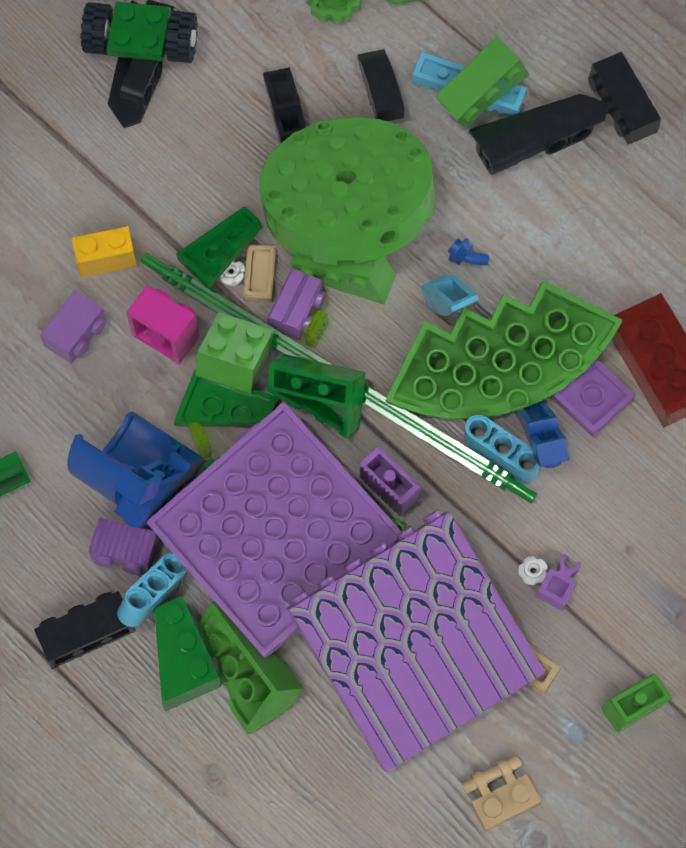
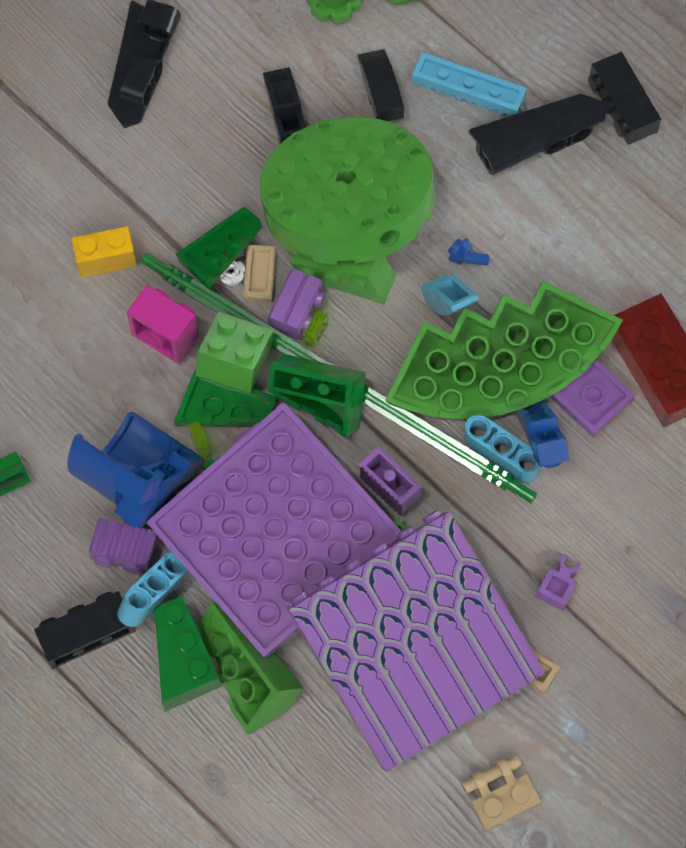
medium lavender brick [40,290,106,364] -> none
plate [80,2,198,63] -> none
bright green wedge [435,36,529,127] -> none
white plate [518,556,548,586] -> none
bright green slope [601,673,673,733] -> none

